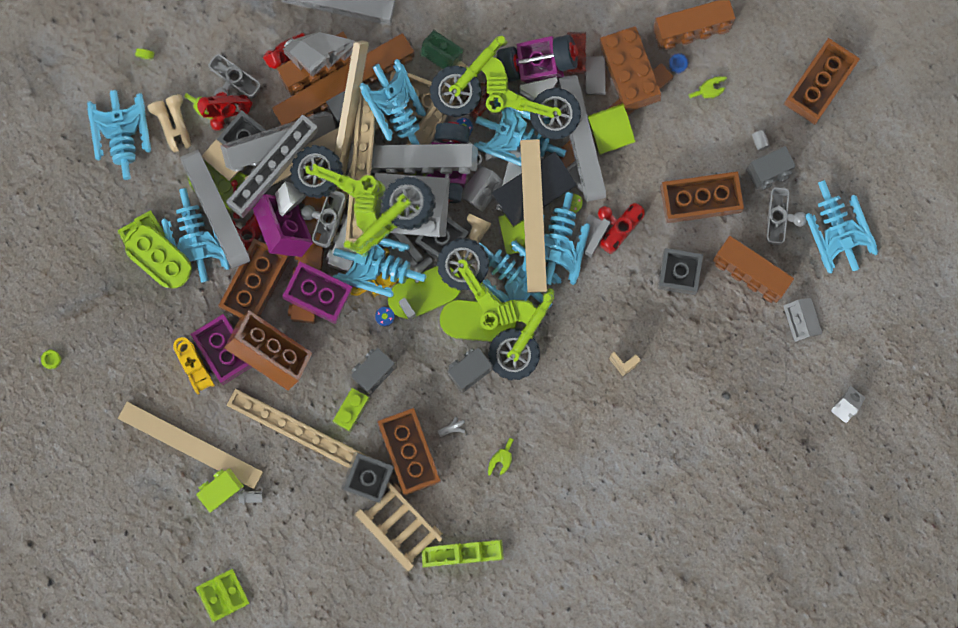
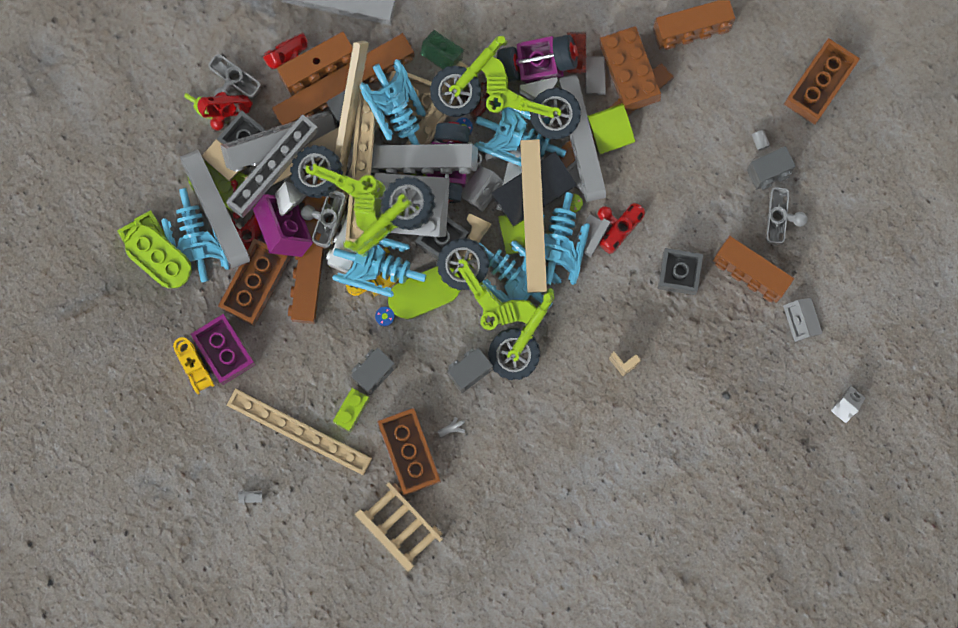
lime tile [41,350,61,370] -> none
medium azure bar [87,90,151,180] -> none
tan tile [118,402,263,489] -> none
lime tile [135,49,155,60] -> none
tan piece [148,94,191,152] -> none
lime brick [196,468,244,513] -> none
lime slope [196,569,249,623] -> none
dark orange brick [224,310,312,390] -> none
light grey brick [283,32,355,76] -> none
magenta brick [283,262,353,324] -> none
dark grey brick [341,452,394,503] -> none
light grey panel [383,233,423,270] -> none
light grey tile [399,298,416,320] -> none
light grey bar [410,257,433,283] -> none
lime slope [421,540,504,567] -> none
lime tile [440,300,516,342] -> none
lime hand [488,438,514,476] -> none
dark orange brick [660,171,744,223] -> none
blue tile [669,54,688,74] -> none
lime hand [689,77,726,98] -> none
medium azure bar [806,180,878,273] -> none

